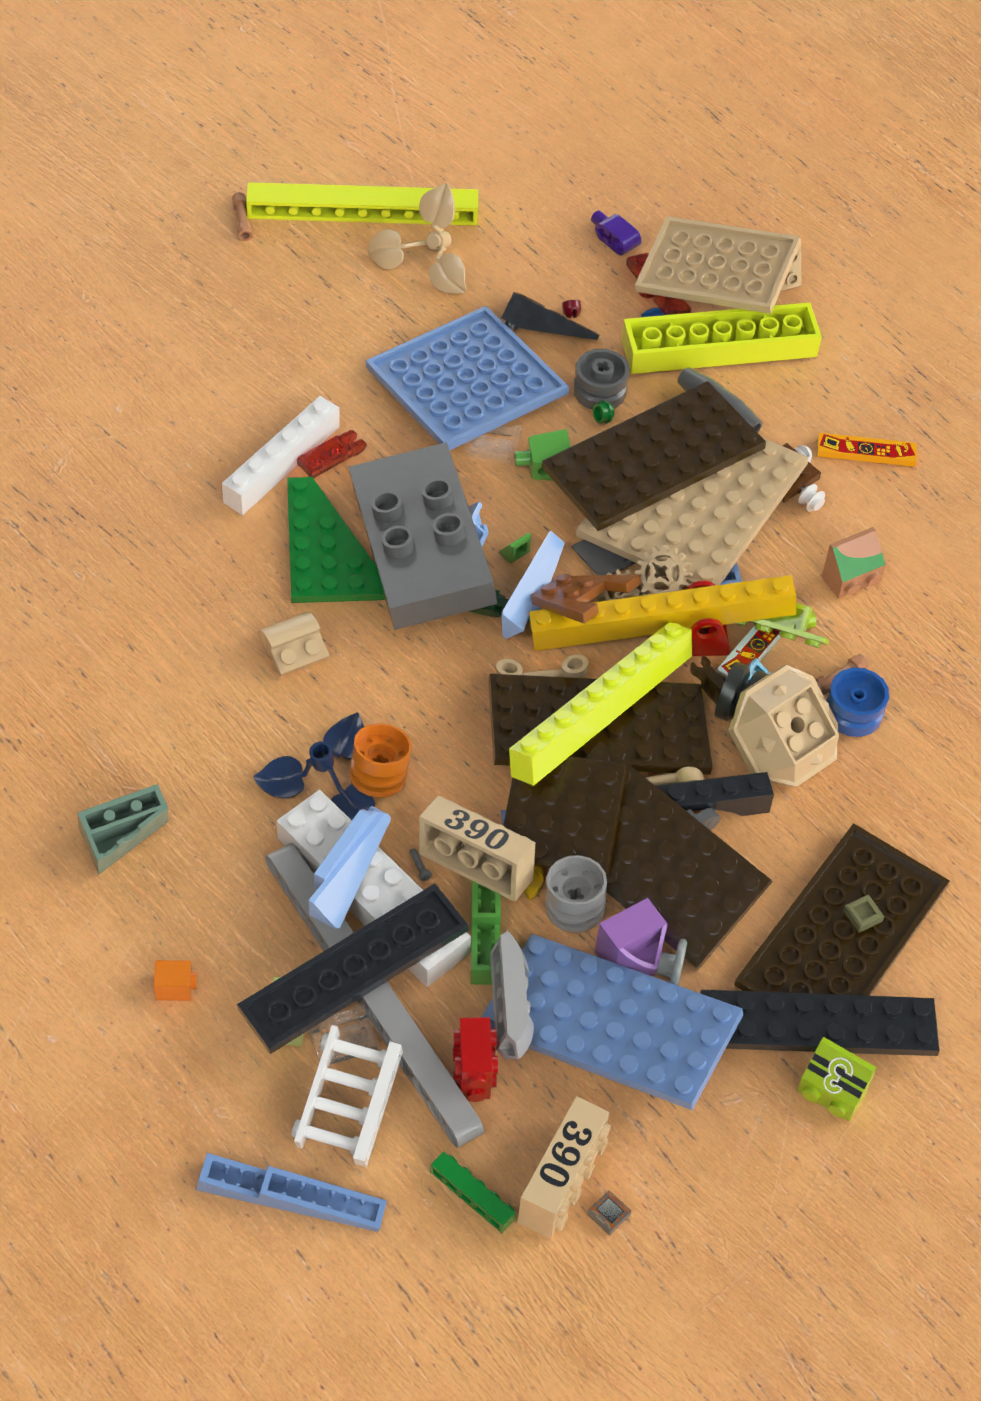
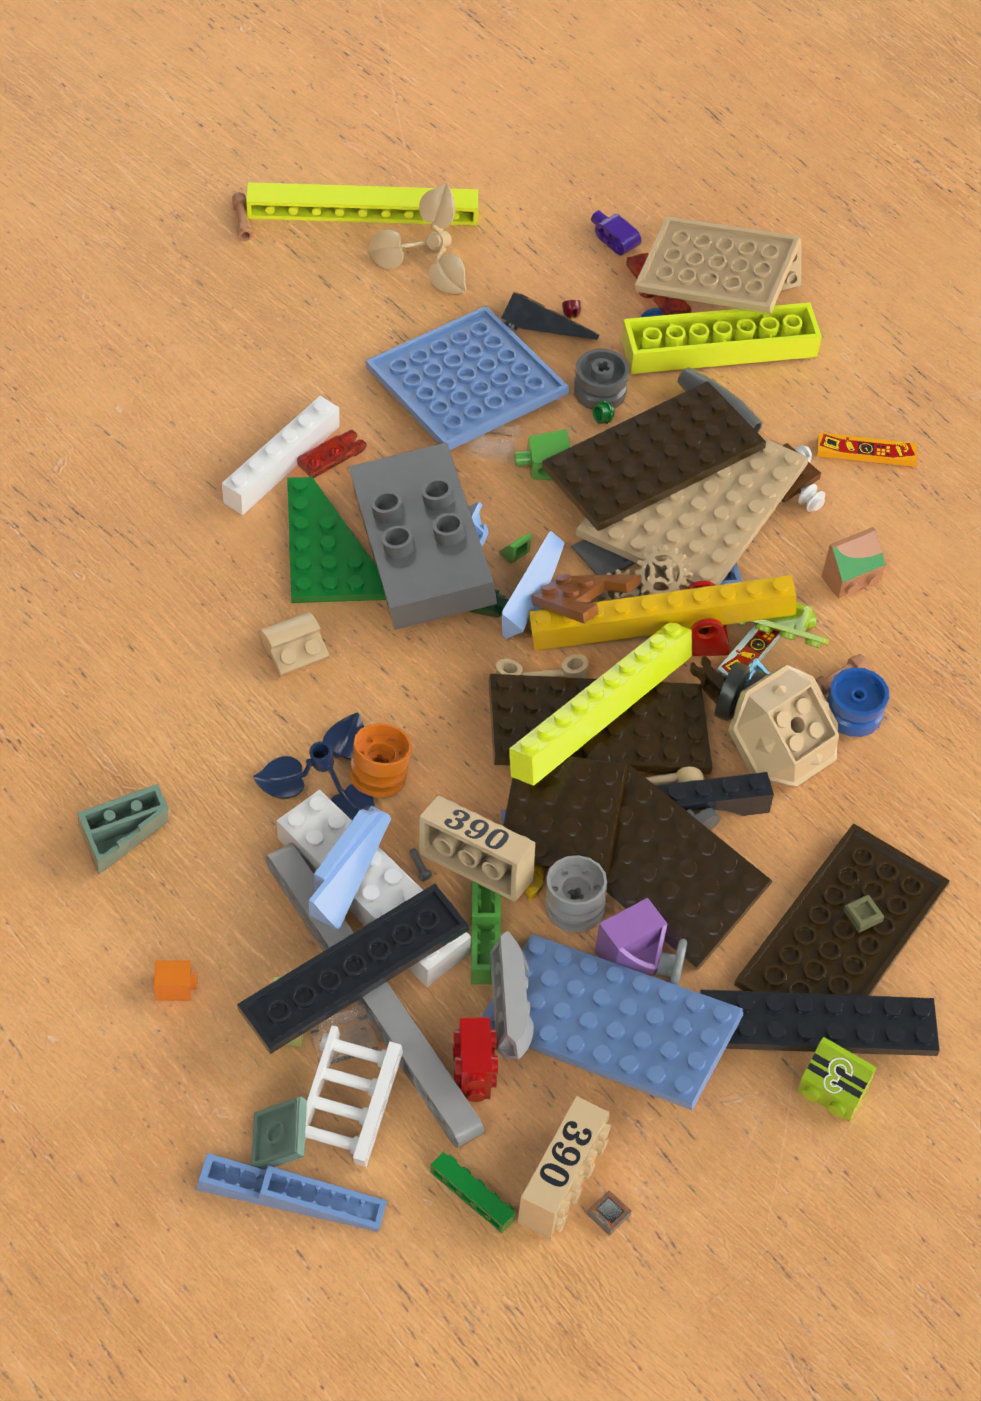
none -> sand green tile [251,1096,307,1170]

